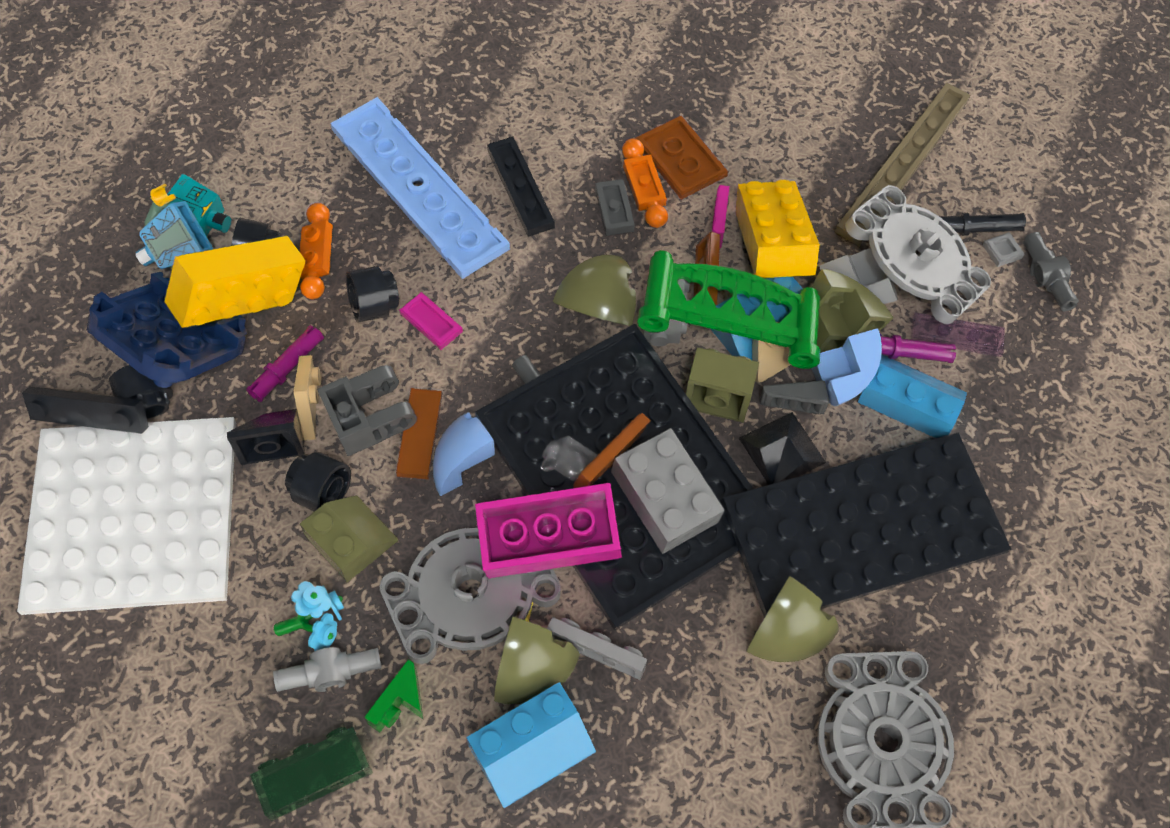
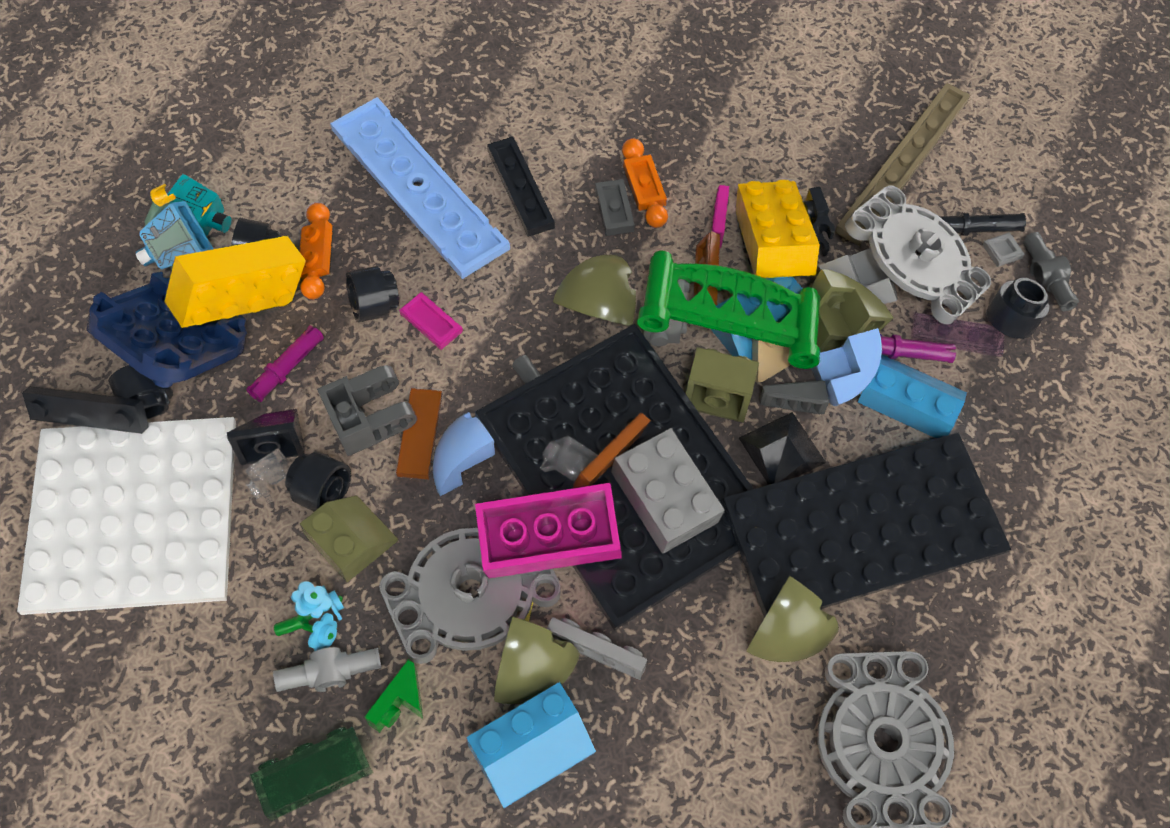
tan wing [294,355,321,440] -> none
dark orange tile [635,115,728,200] -> none
none -> clear bracket [245,449,289,505]
none -> black plate [803,186,835,256]
none -> black piece [986,278,1049,339]

